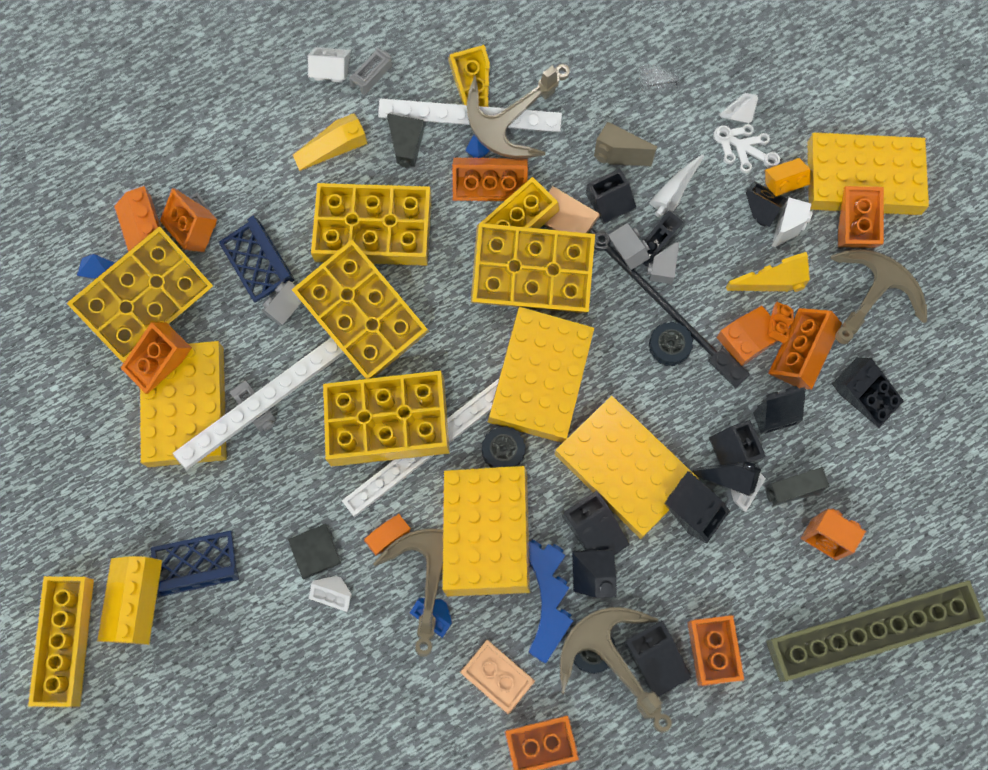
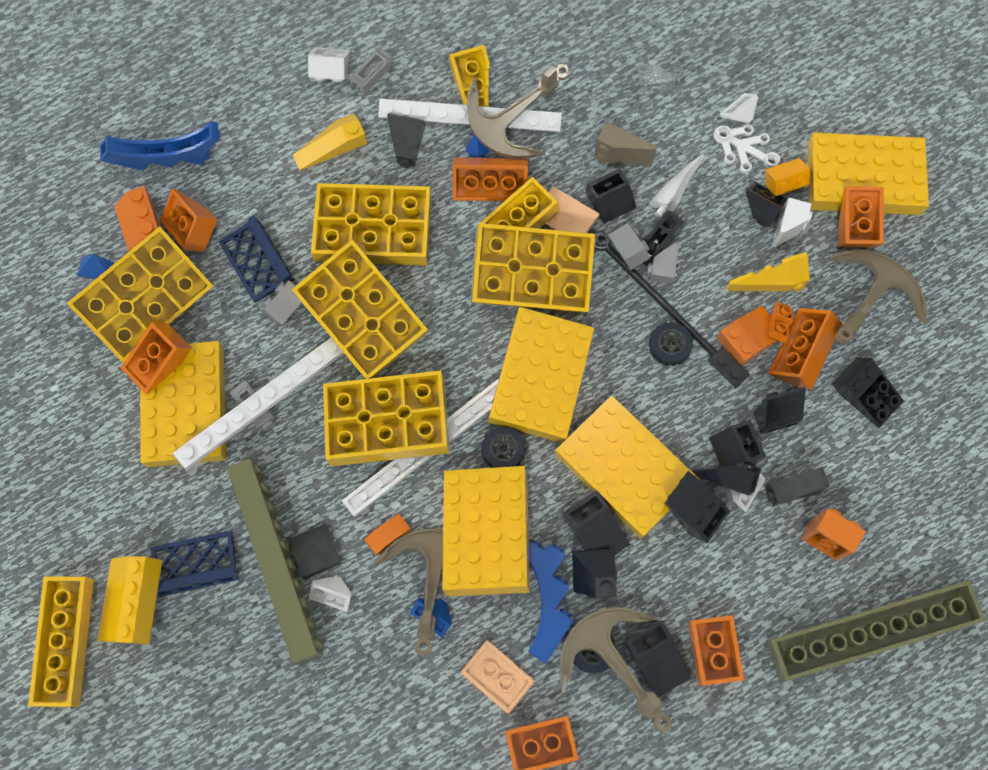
none -> blue arch [100,121,220,170]
none -> olive brick [227,458,325,665]

